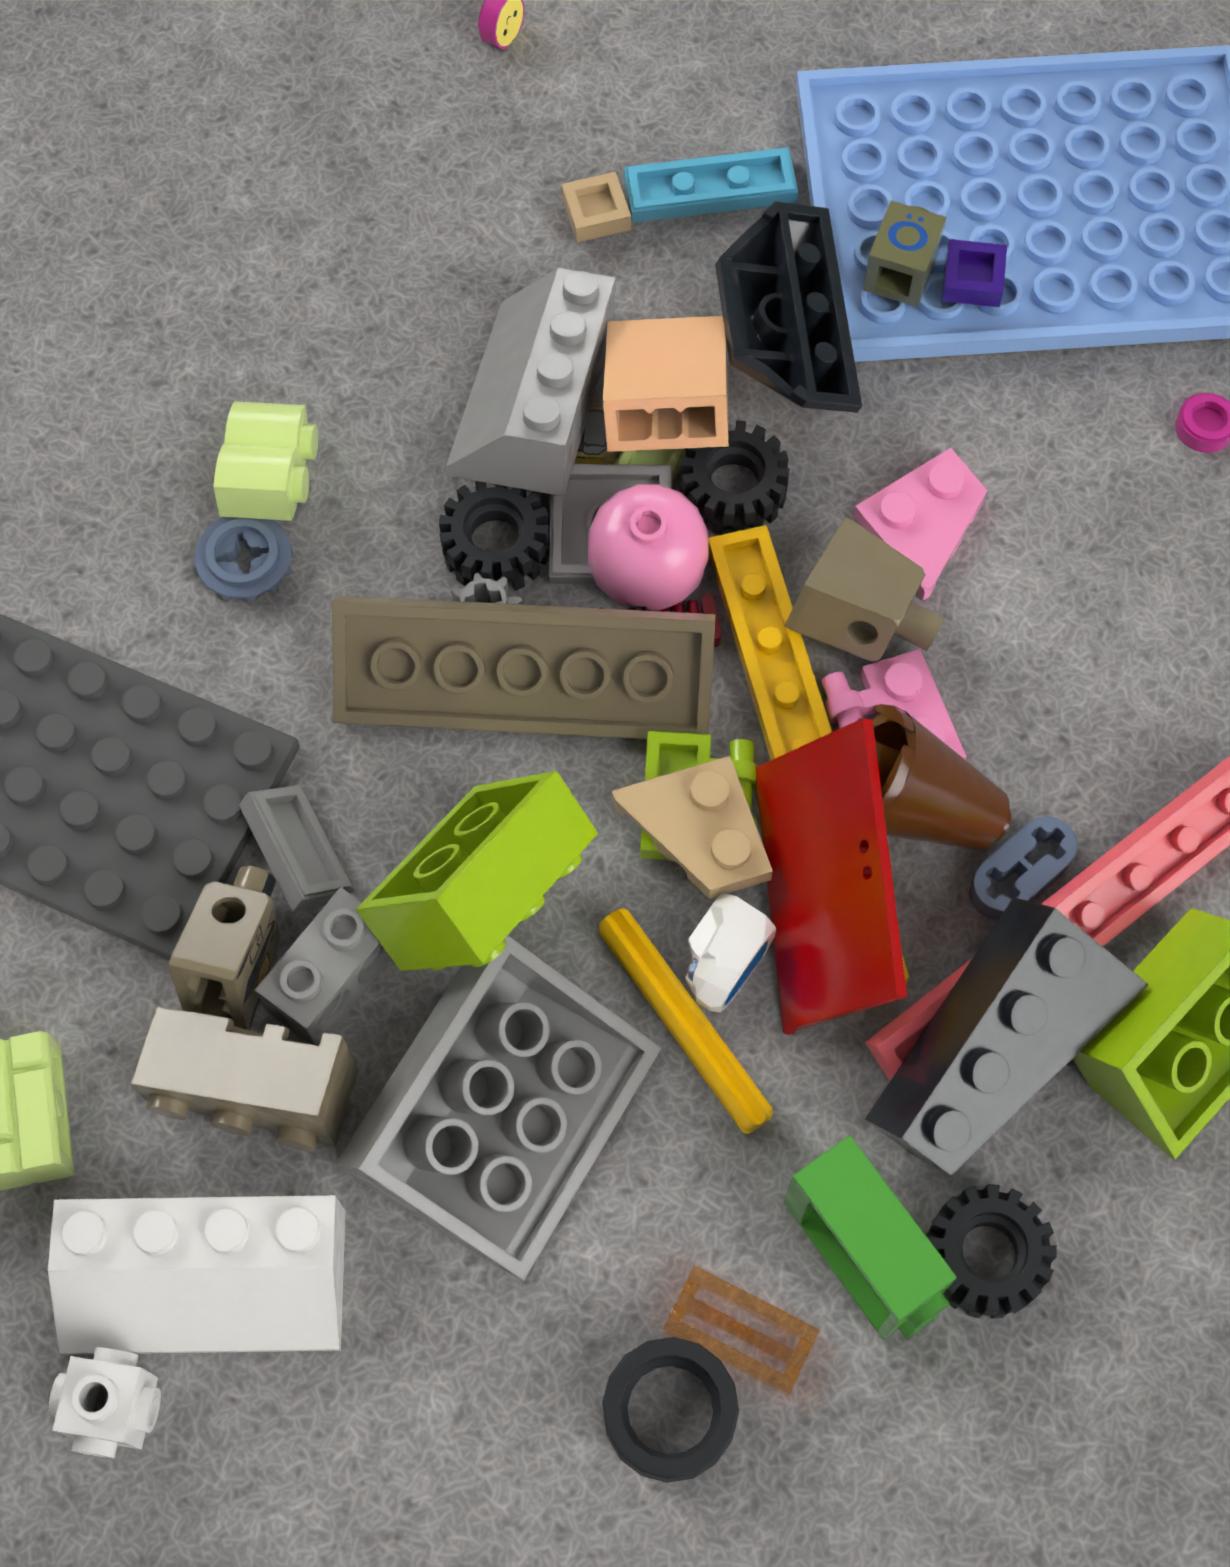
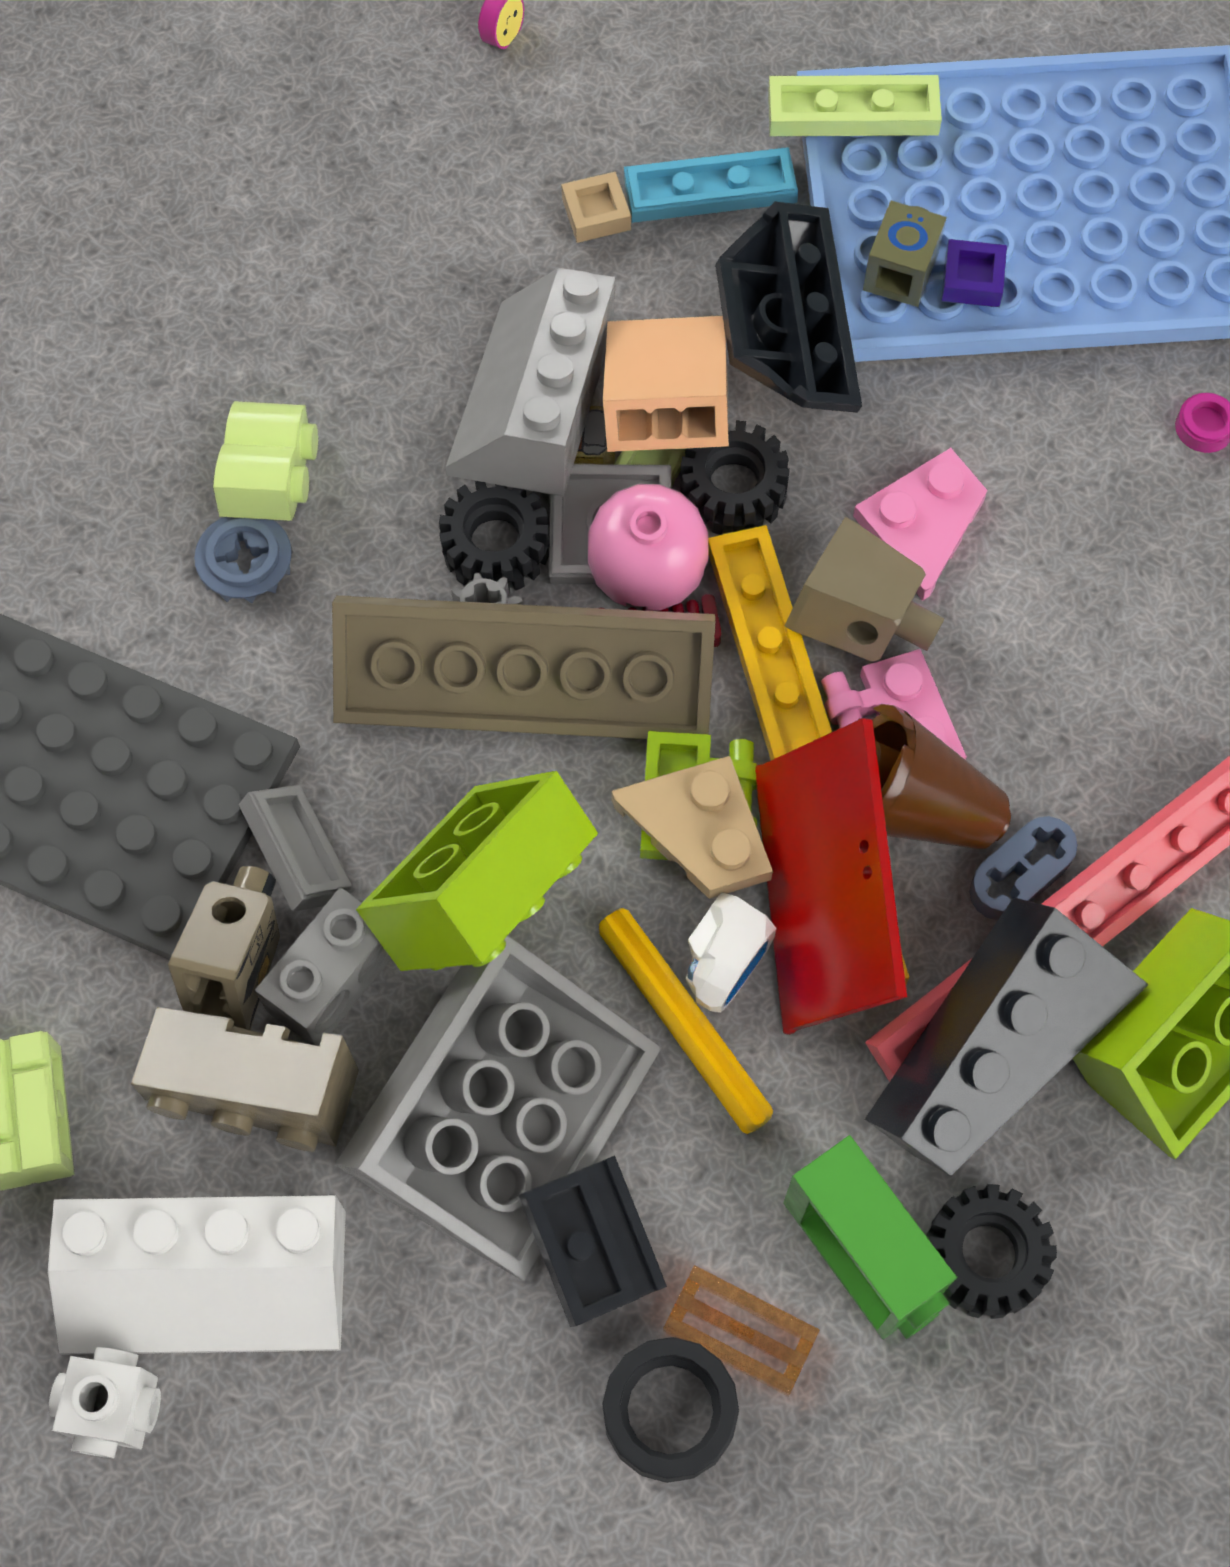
none -> black plate [519,1156,667,1327]
none -> yellowish green plate [768,75,942,136]

